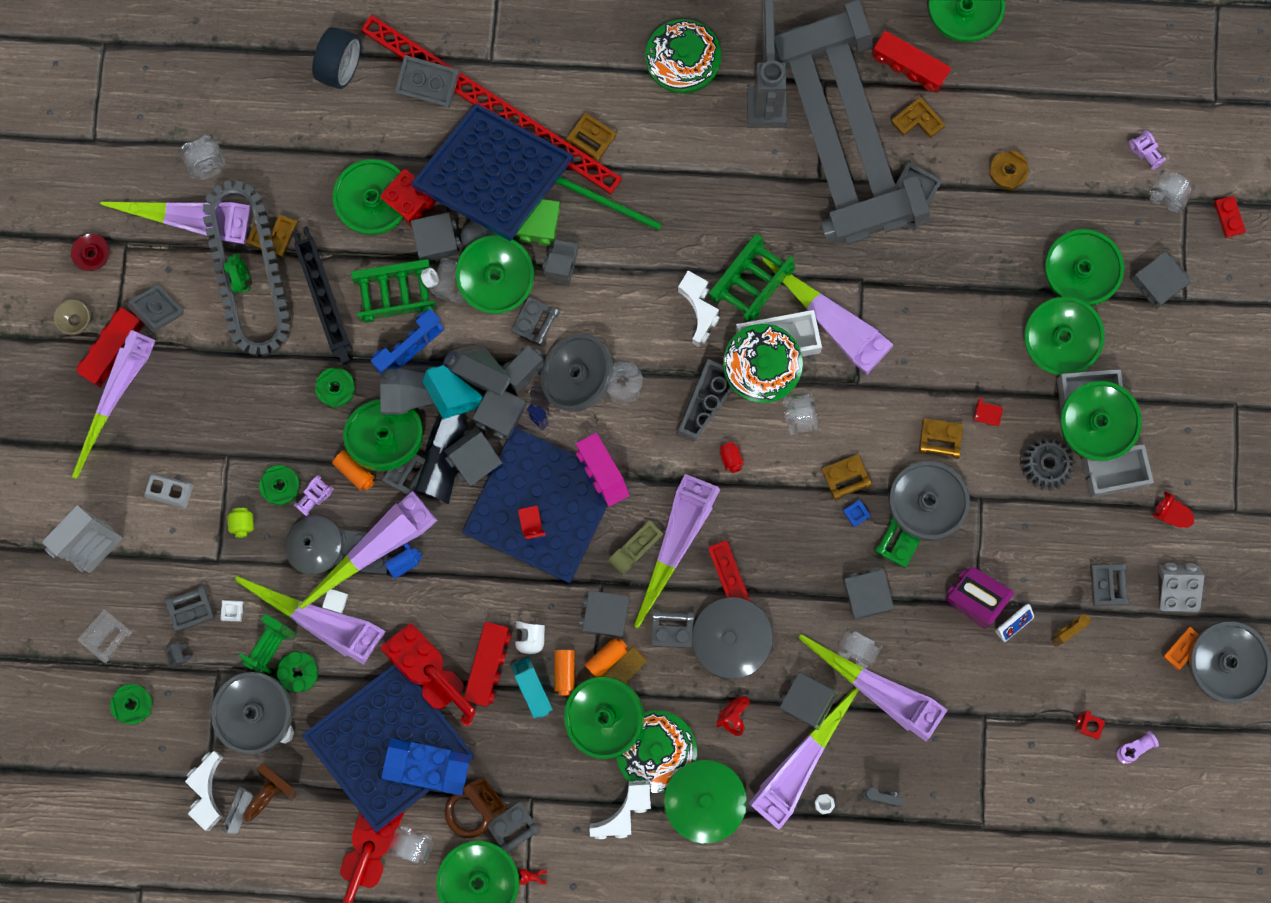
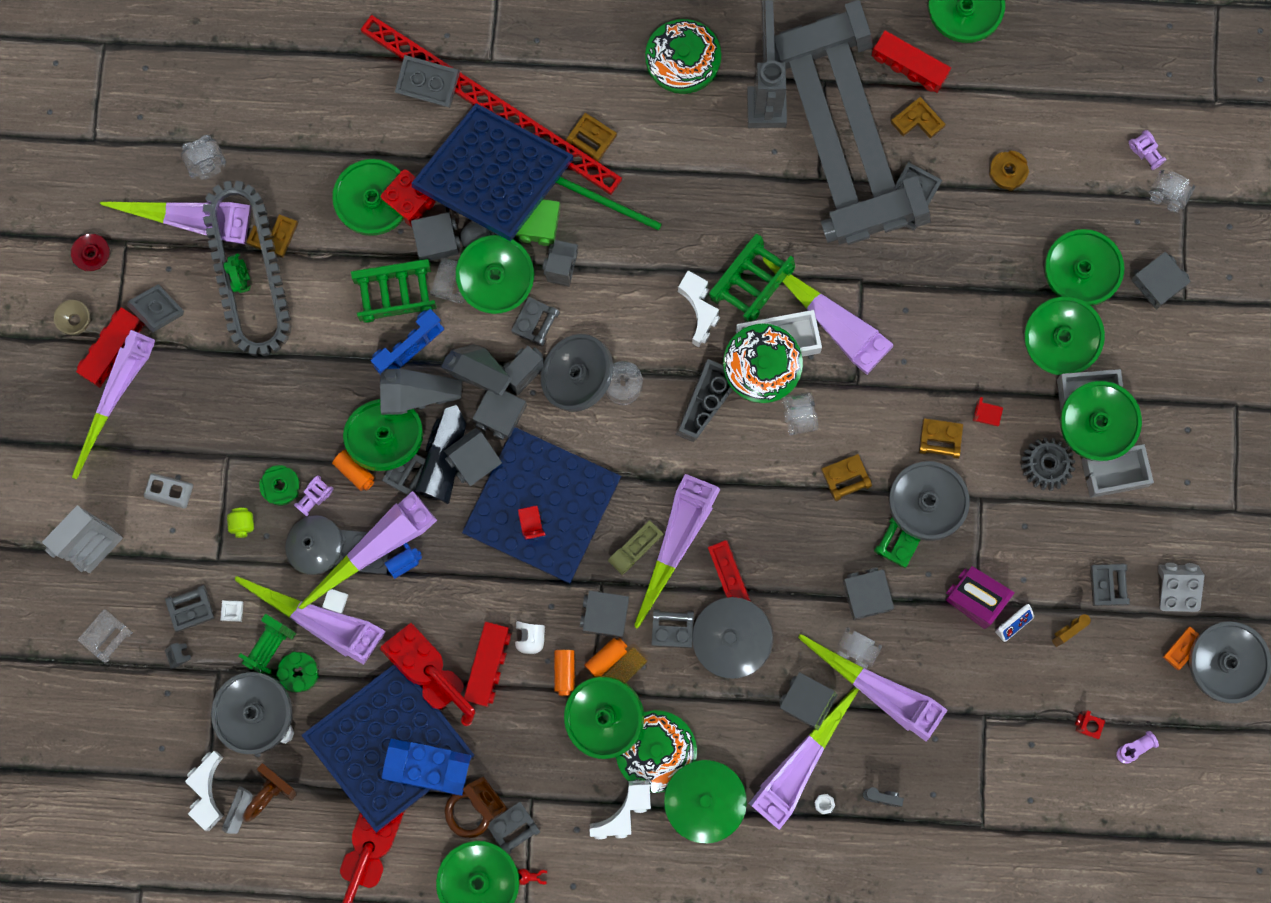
green plate [110,684,153,725] -> none
black hinge [292,226,352,366] -> none
black wheel [312,27,361,89] -> none
green plate [315,368,356,408] -> none
clear brick [387,826,434,867] -> none
white tile [421,268,439,288] -> none
teal slope [422,365,482,419] -> none
teal slope [510,656,553,718] -> none
clear blue plate [526,404,548,431] -> none
dark pink wedge [575,432,629,507] -> none
red piece [716,696,750,736] -> none
red brick [719,442,744,473] -> none
blue tile [843,500,871,528] -> none
red piece [1152,492,1195,528] -> none
red plate [1214,196,1246,239] -> none

